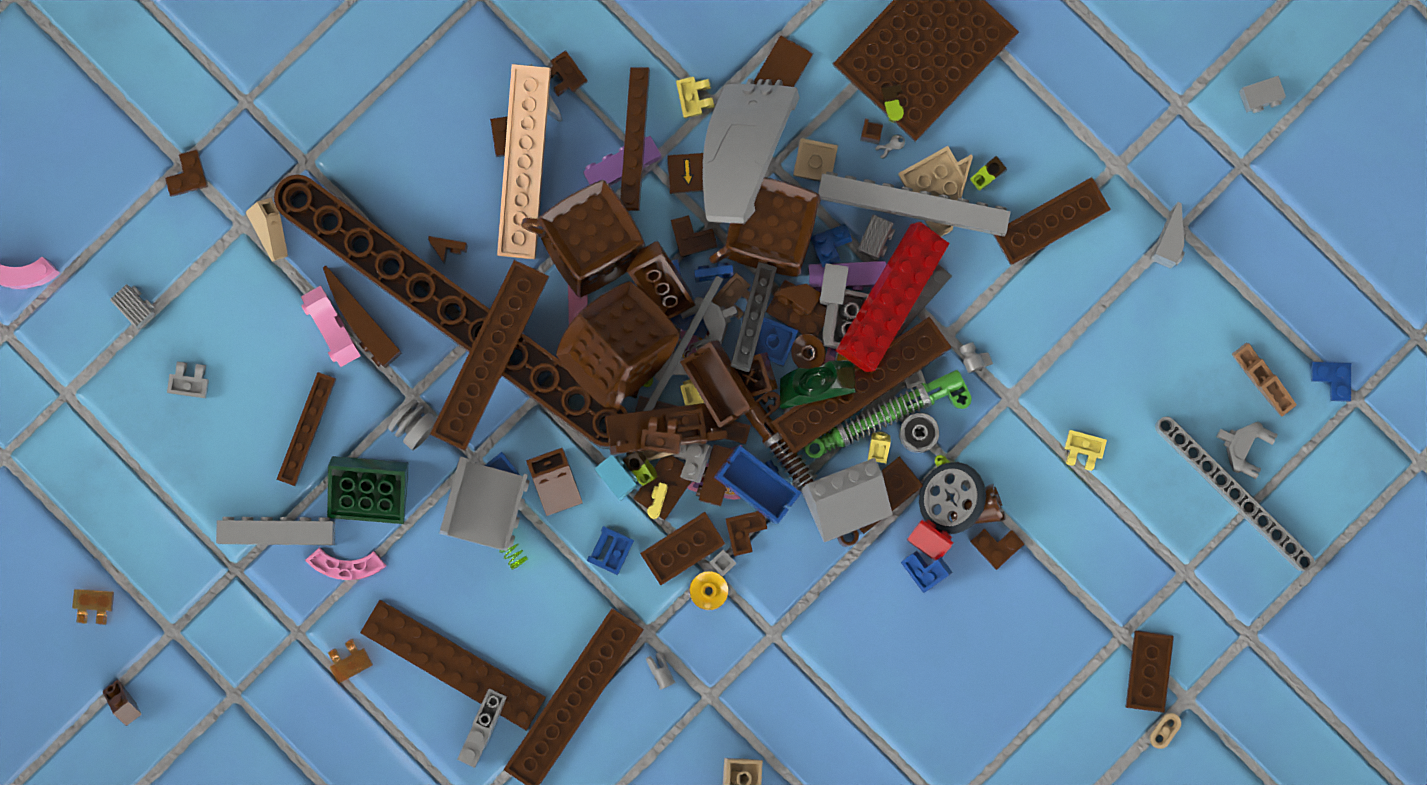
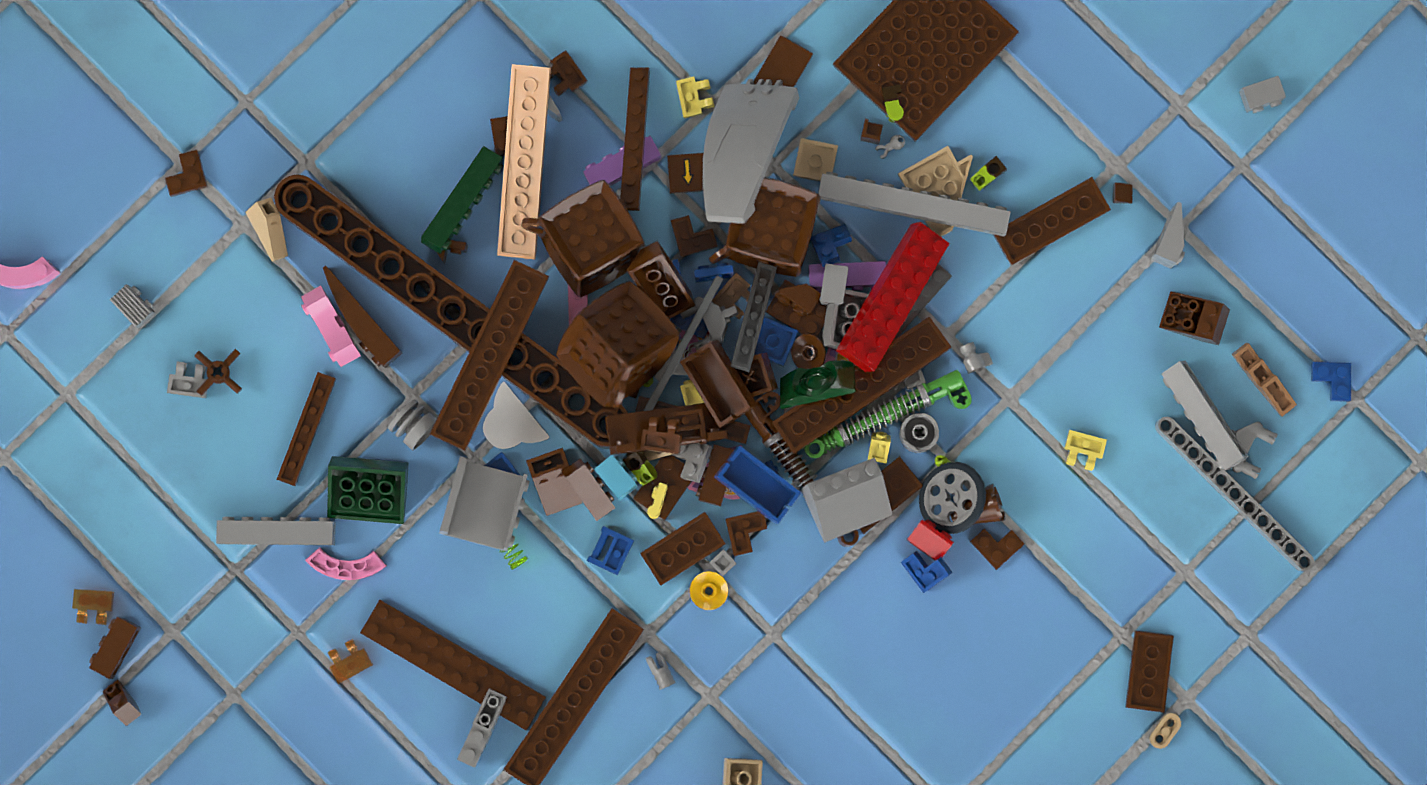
light grey brick [857,215,895,260] -> none
none -> reddish brown brick [89,616,141,679]
none -> reddish brown bar [194,349,242,396]
none -> dark green brick [421,146,504,255]
none -> white sticker [483,382,549,449]
none -> brick [562,458,615,521]
none -> reddish brown slope [1113,182,1133,204]
none -> reddish brown slope [1159,291,1230,346]
none -> light grey brick [1162,361,1249,470]

